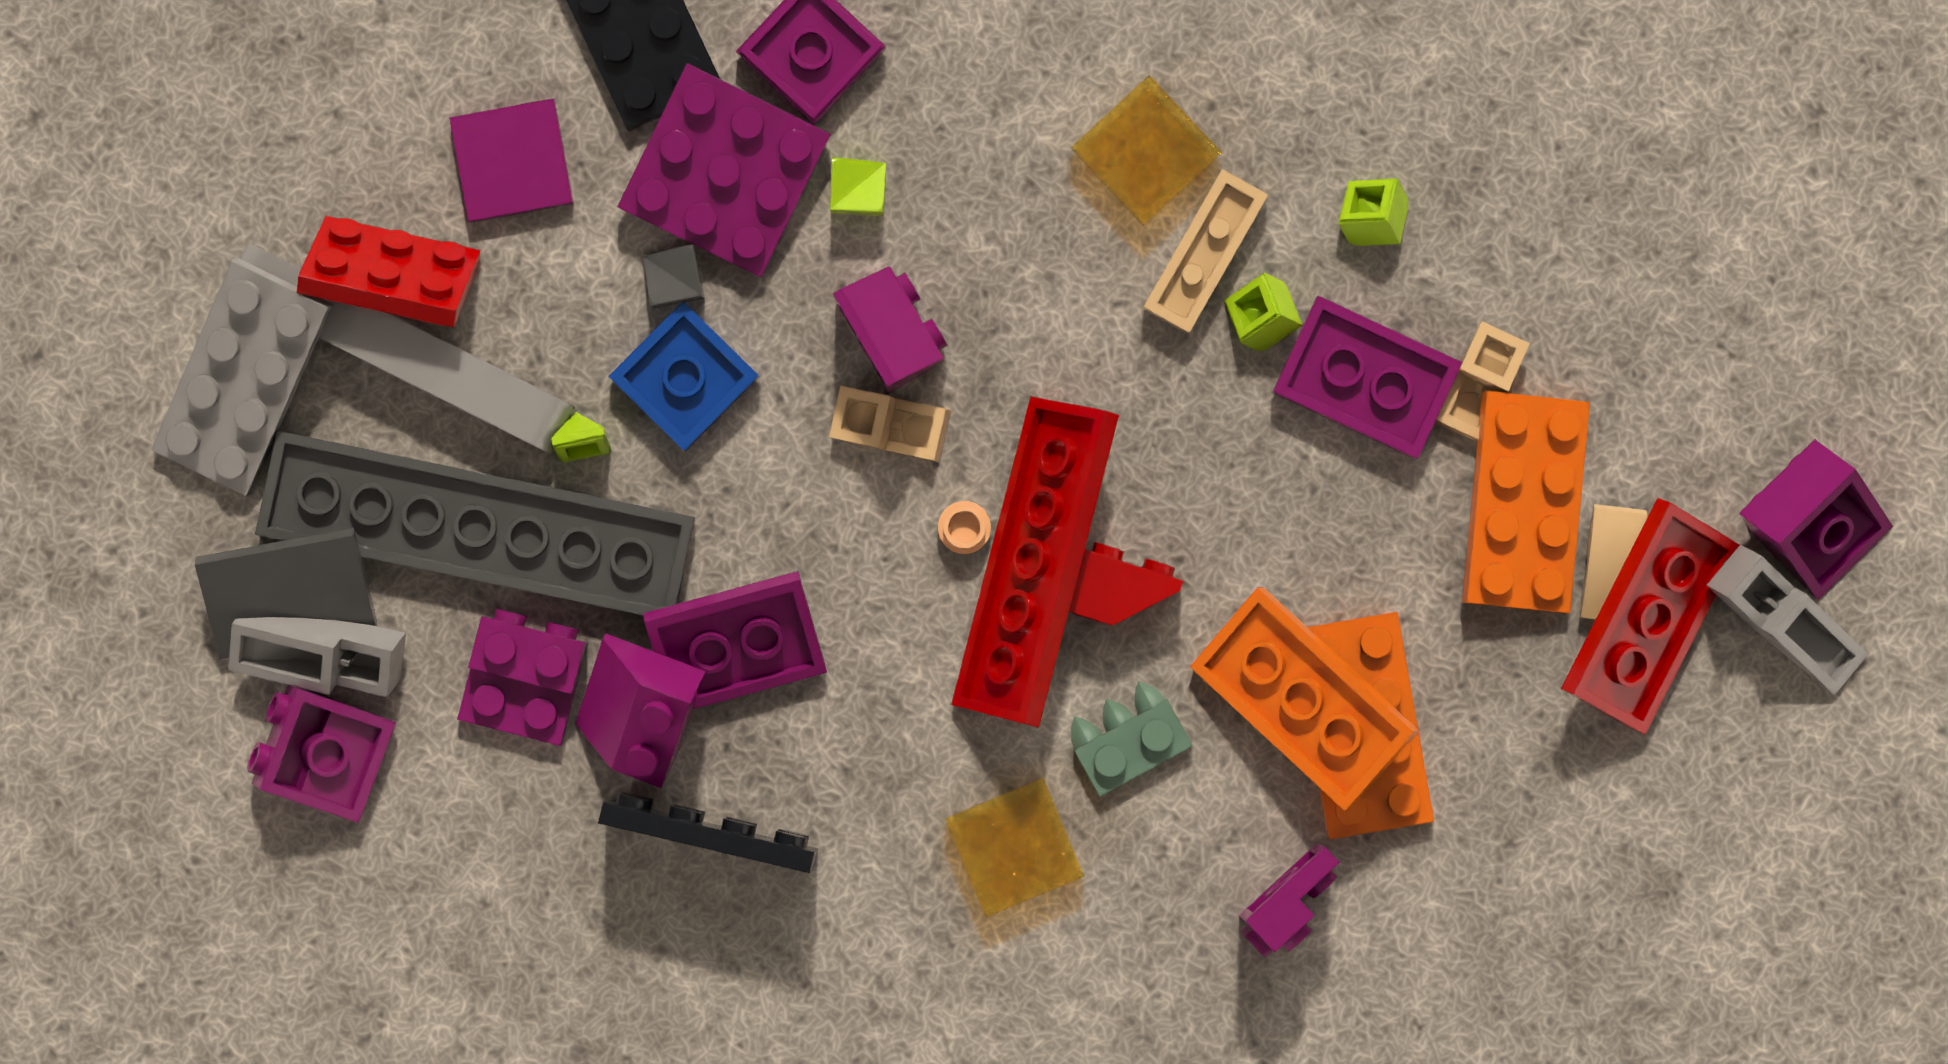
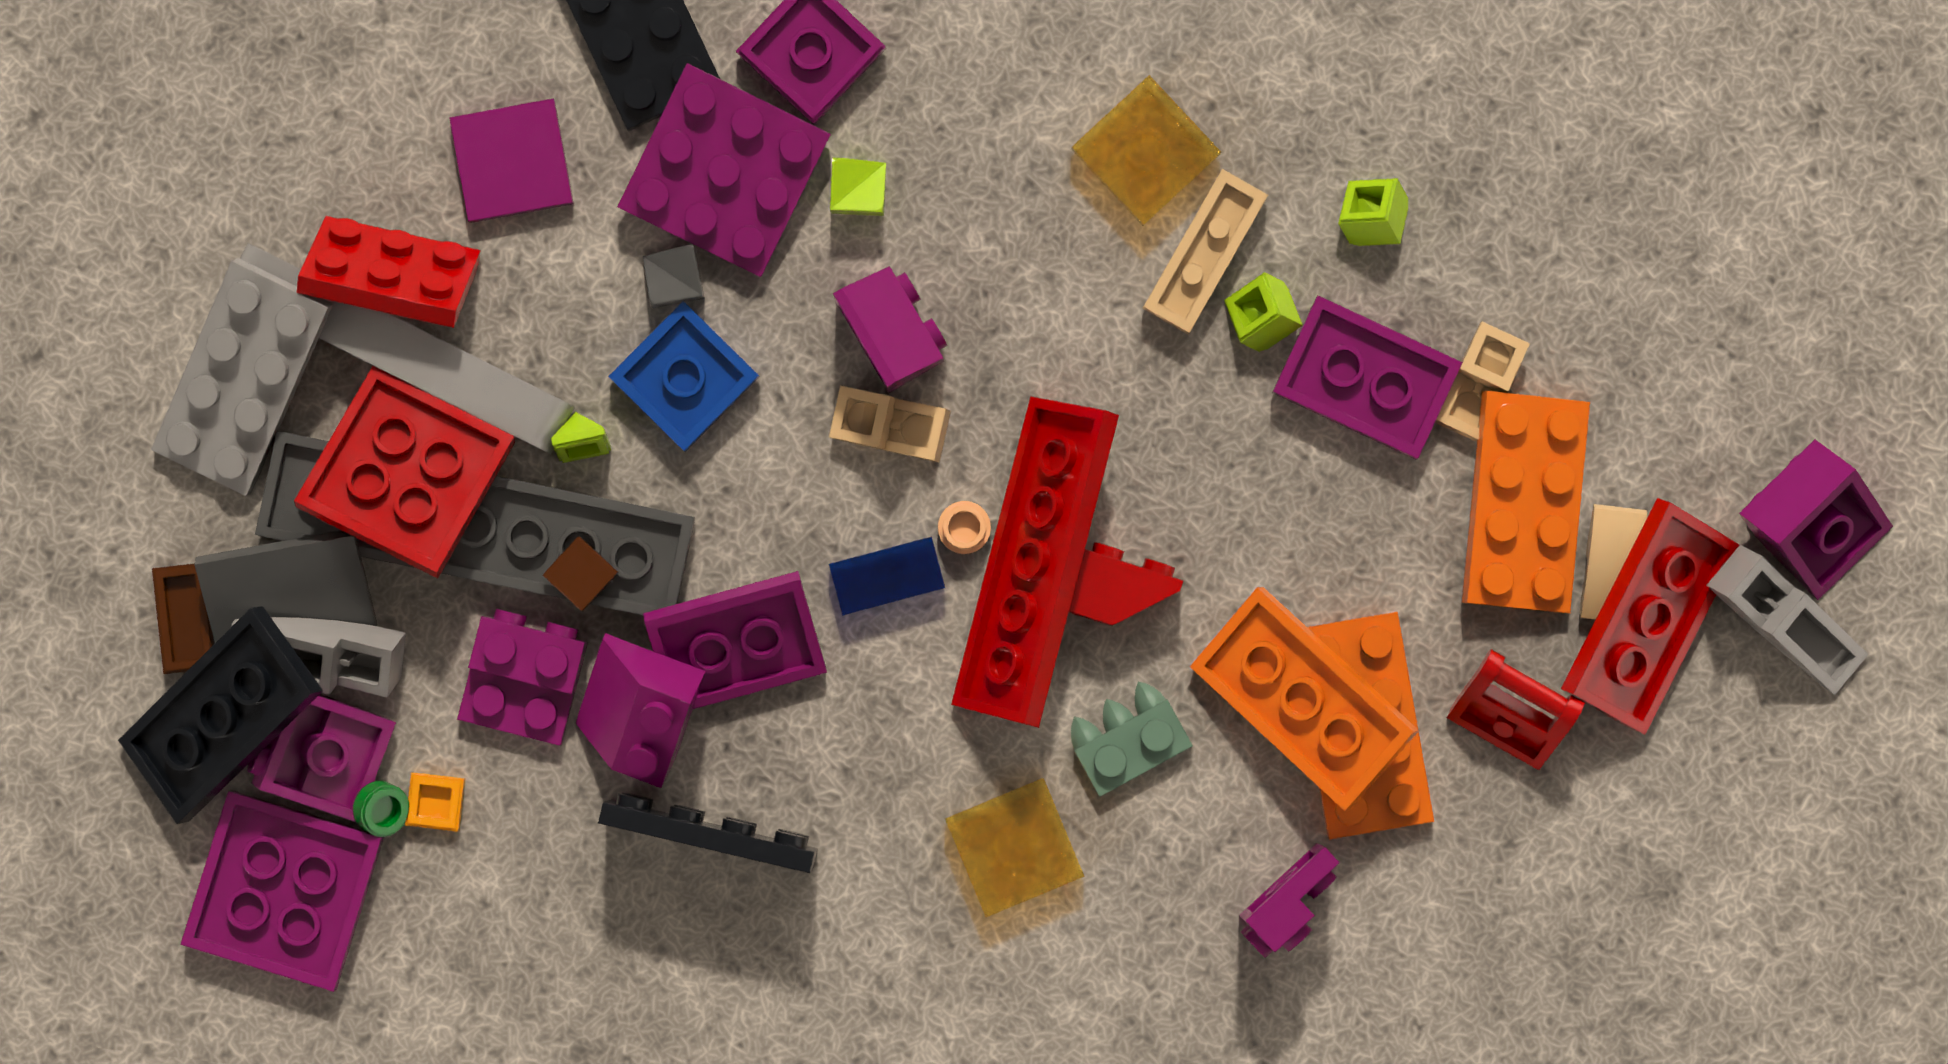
none -> black plate [118,606,323,824]
none -> reddish brown tile [152,563,215,674]
none -> magenta plate [180,790,384,992]
none -> red plate [294,366,515,579]
none -> green tile [353,781,409,837]
none -> light orange tile [405,772,466,832]
none -> reddish brown tile [542,536,619,612]
none -> clear blue plate [829,537,945,616]
none -> red plate [1446,649,1585,770]

